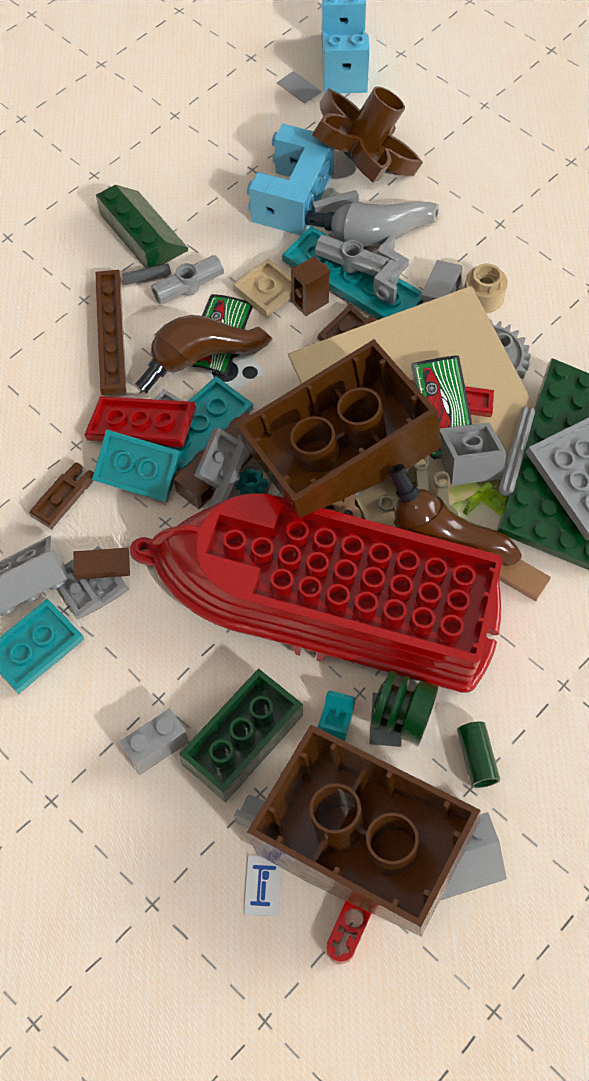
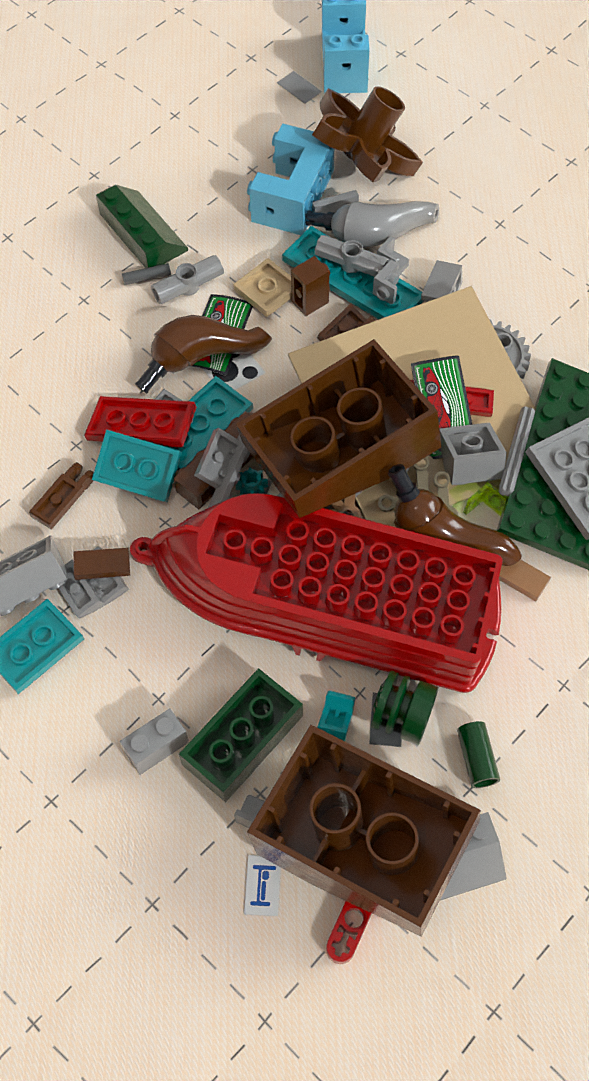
reddish brown plate [95,270,127,395] -> none
tan piece [464,263,508,313] -> none

